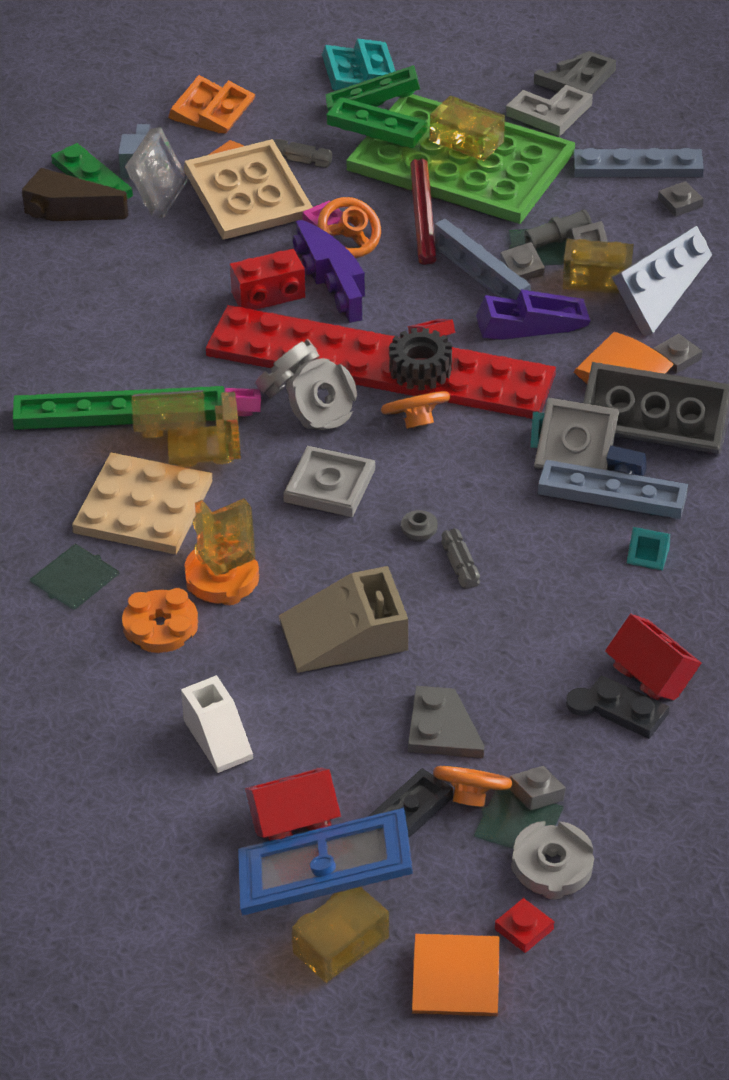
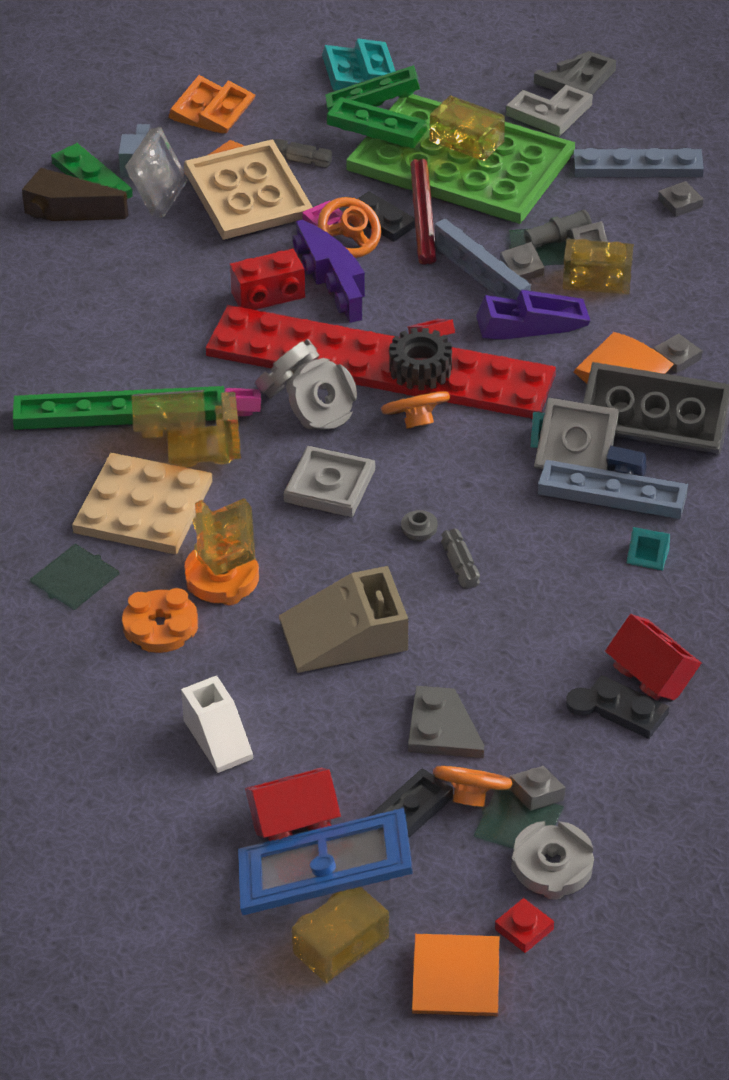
wing [612,226,712,336] -> none
none -> black hinge [339,191,415,242]

